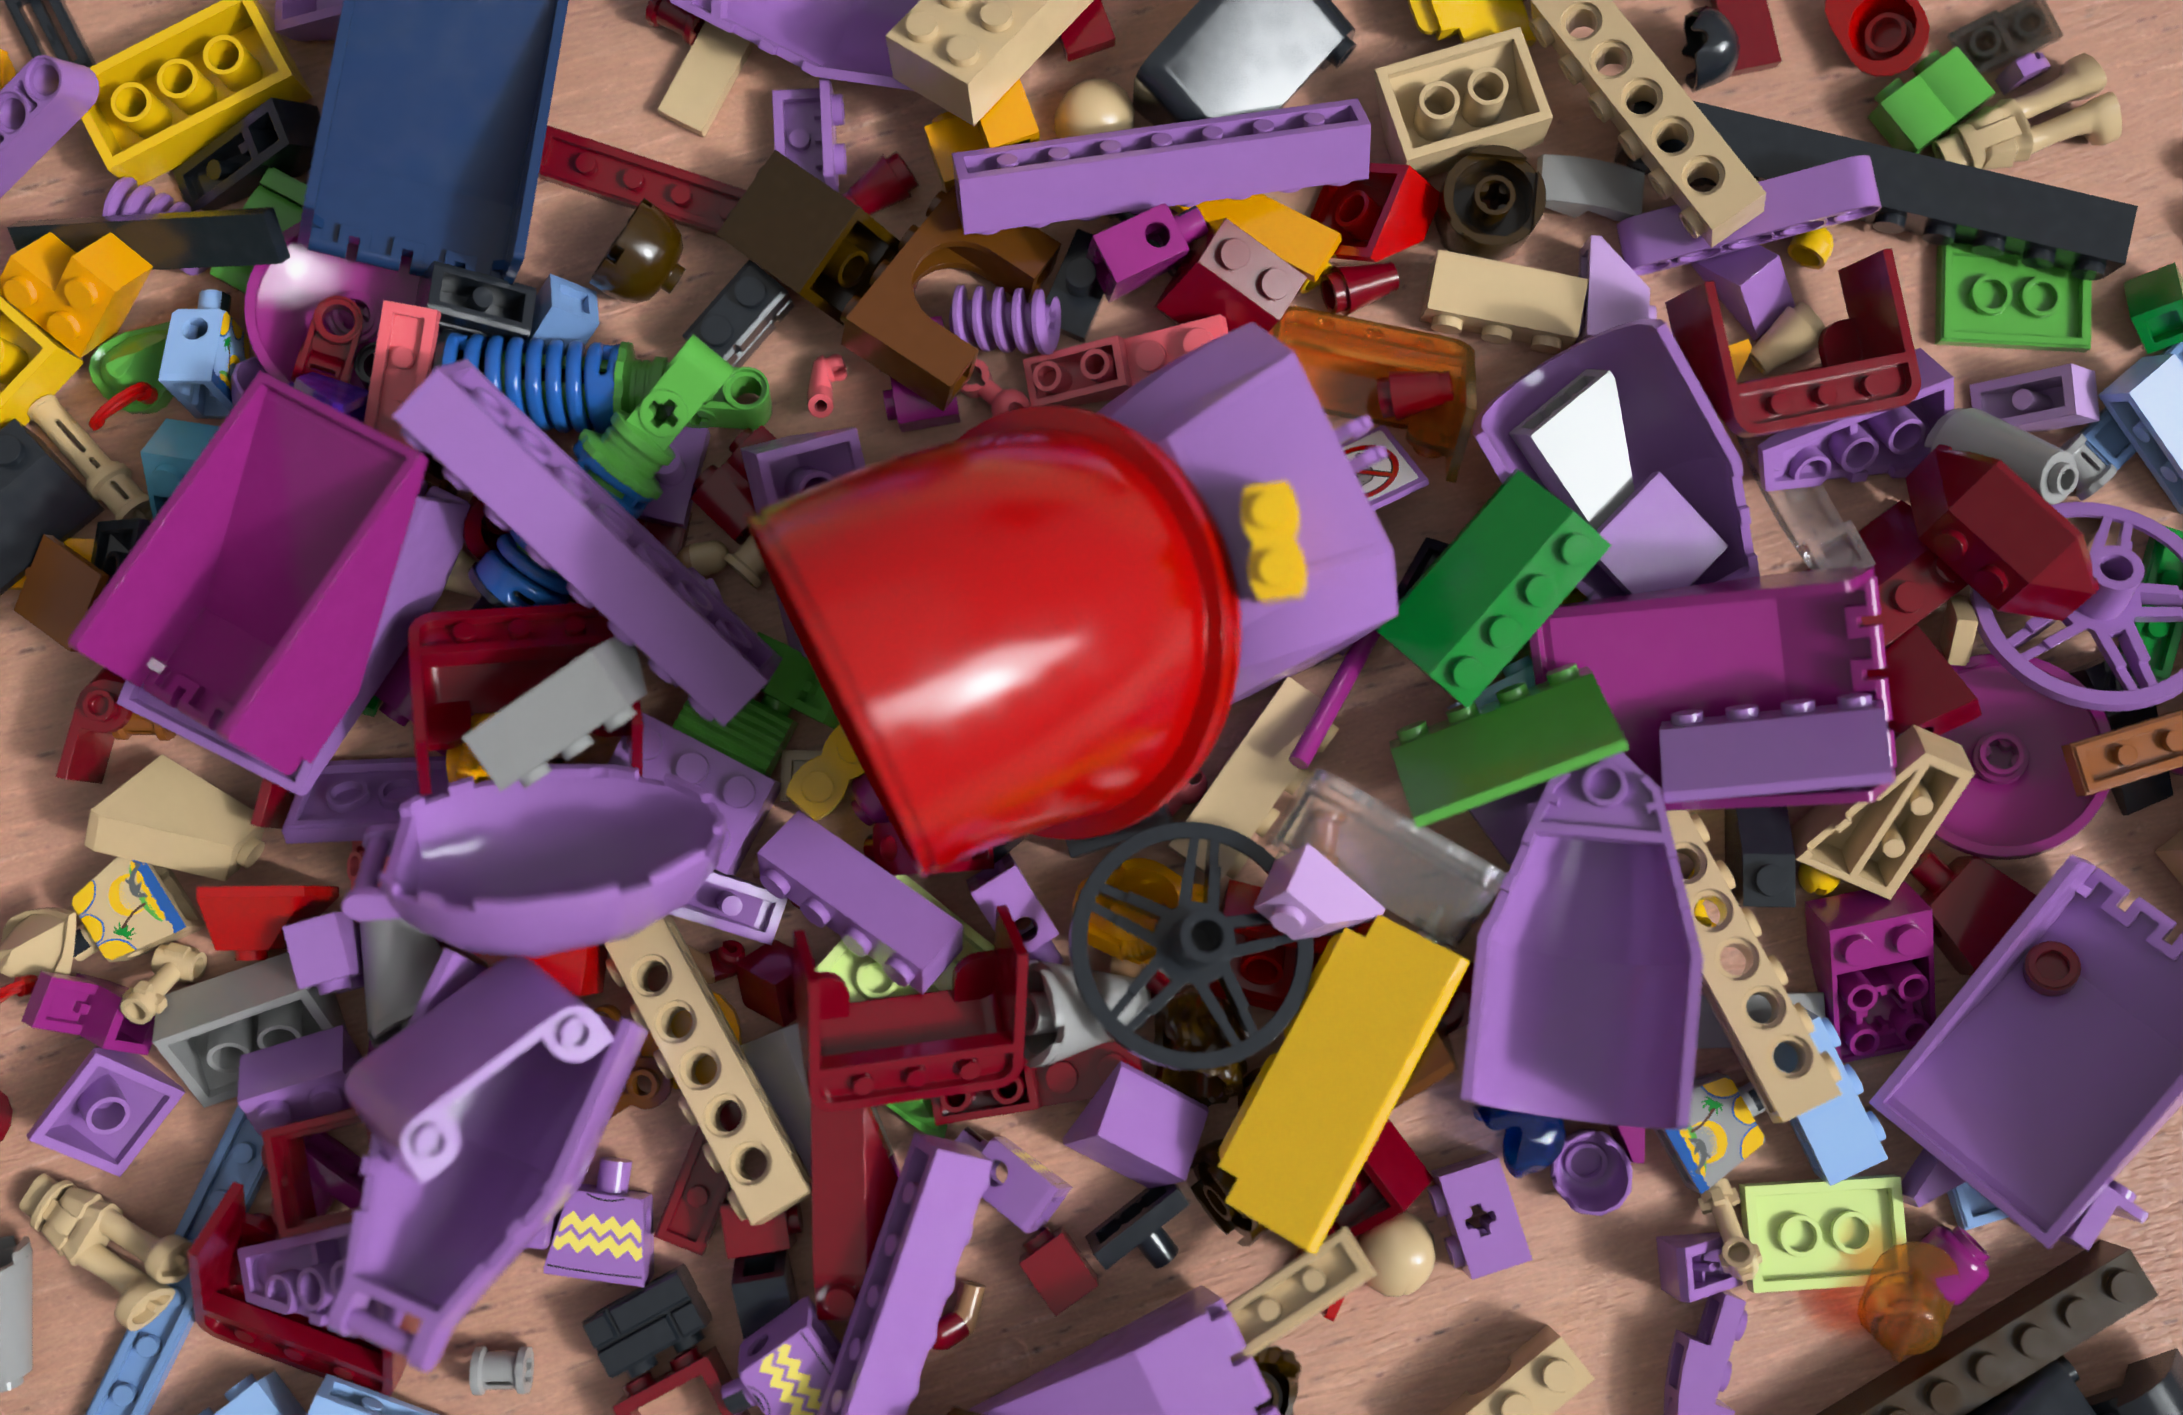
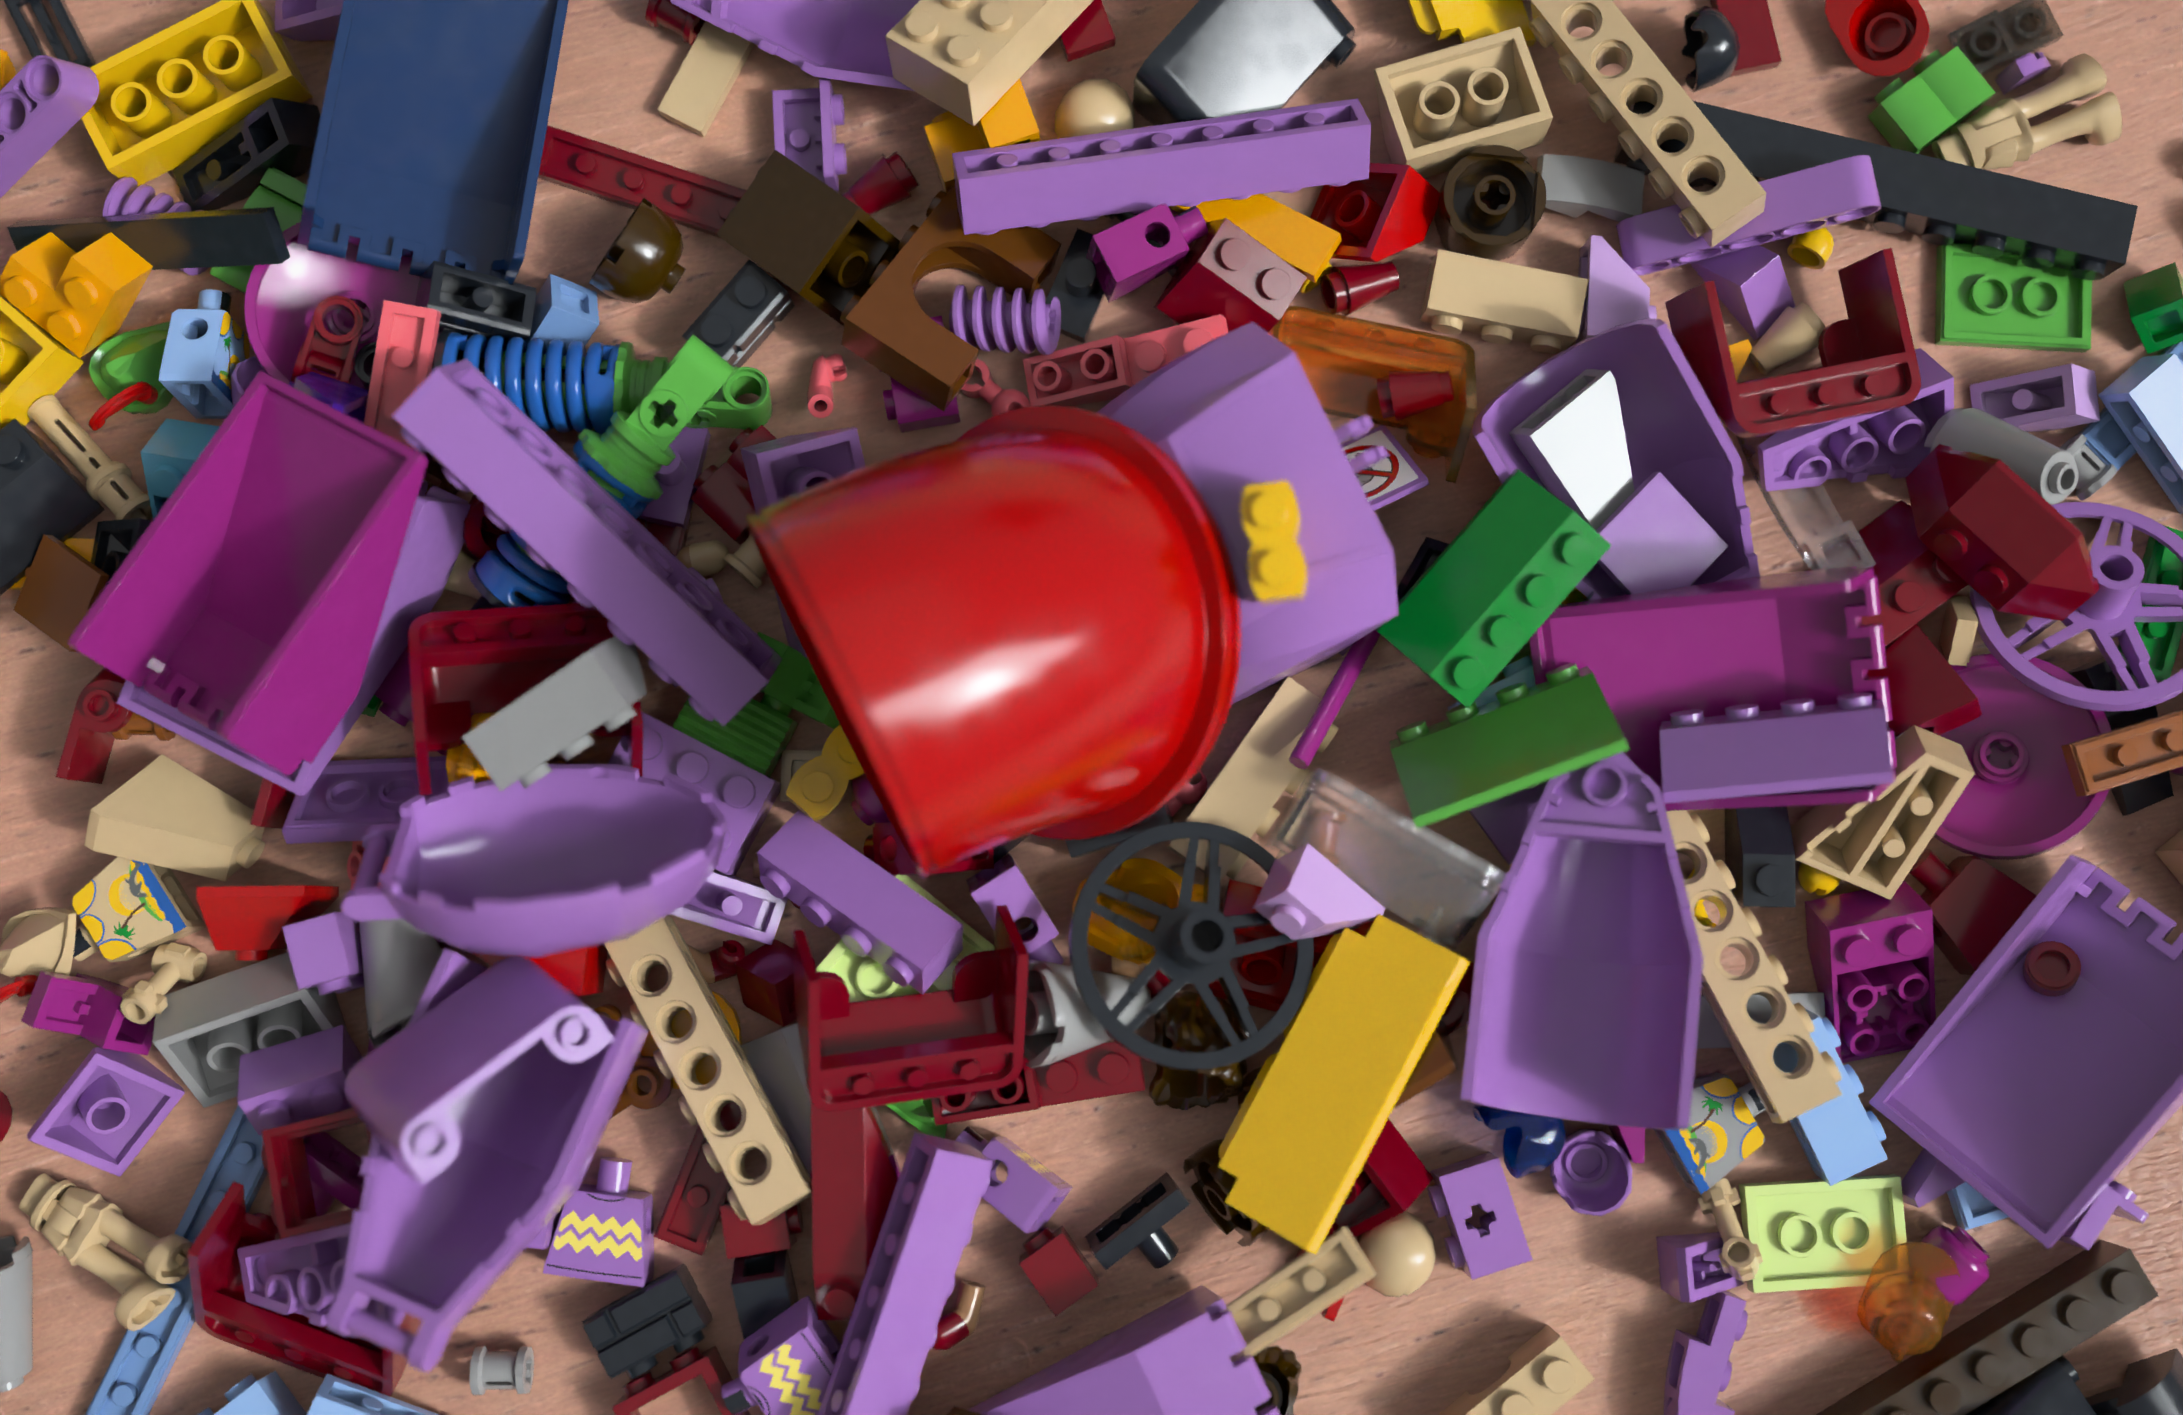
medium lavender slope [1063,1061,1208,1188] -> none

